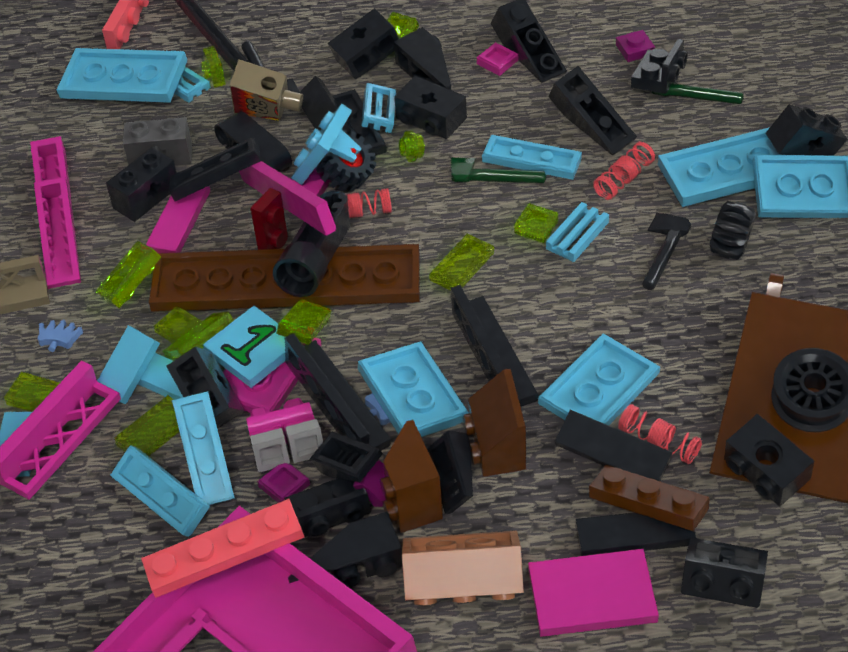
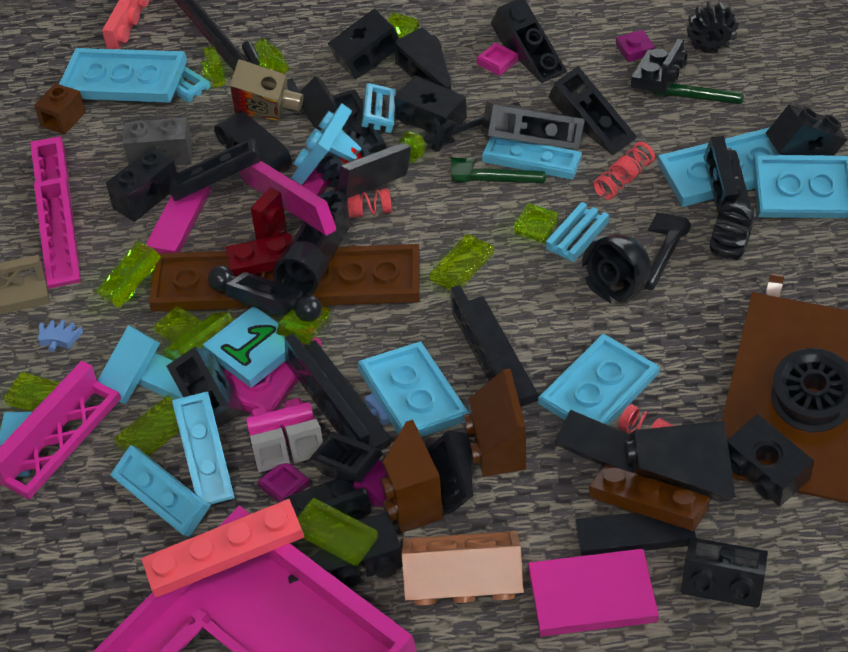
none -> reddish brown brick [34,83,86,135]
none -> black plate [208,265,322,322]
none -> dark red plate [225,233,292,277]
none -> clear neon green plate [254,37,290,74]
none -> clear neon green tile [297,498,378,567]
none -> black tile [337,143,411,198]
none -> black piece [423,102,521,152]
none -> black slope [481,101,585,150]
none -> black cylinder [582,234,651,303]
none -> black slope [624,421,736,502]
none -> black gear [687,1,739,53]
none -> black bracket [703,136,751,214]

